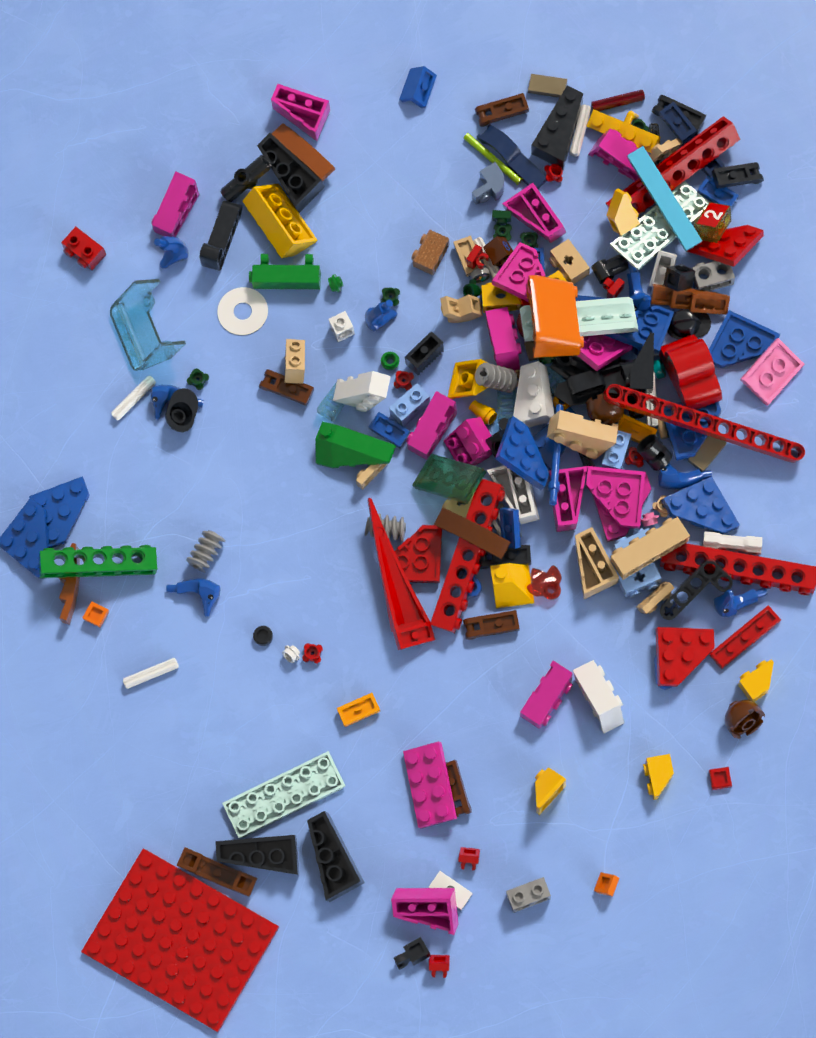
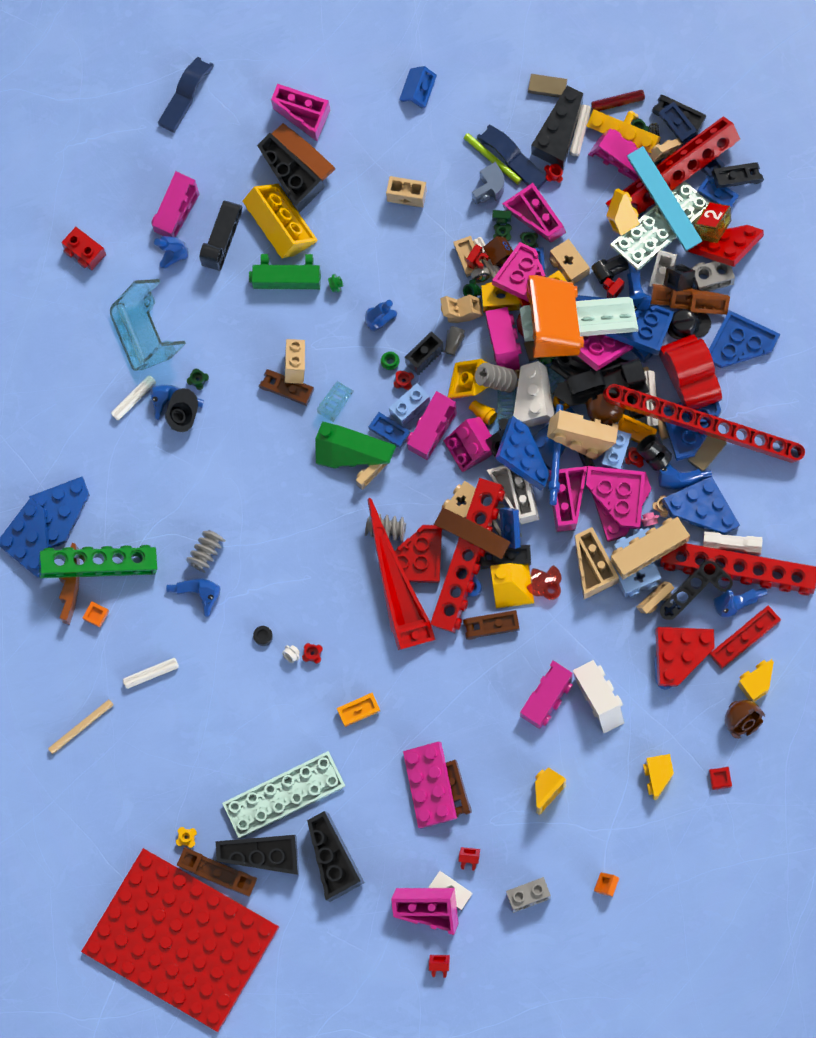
white sticker [217,287,268,335] -> none
black piece [220,155,271,202] -> none
white brick [328,311,355,342] -> none
white wedge [333,371,391,412] -> none
dark green plate [381,288,400,306] -> none
black plate [394,937,431,970] -> none
medium nougat brick [411,230,450,275] -> none
clear green tile [412,454,486,504] -> none
reddish brown plate [475,93,529,127] -> none
black slope [625,333,654,393] -> none
teal tile [654,360,666,379] -> none
bright pink tile [740,338,805,406] -> none
none -> tan bar [48,699,114,754]
none -> dark blue piece [158,57,214,133]
none -> yellow plate [176,827,197,848]
none -> tan brick [386,176,427,208]
none -> dark grey cone [444,326,465,356]

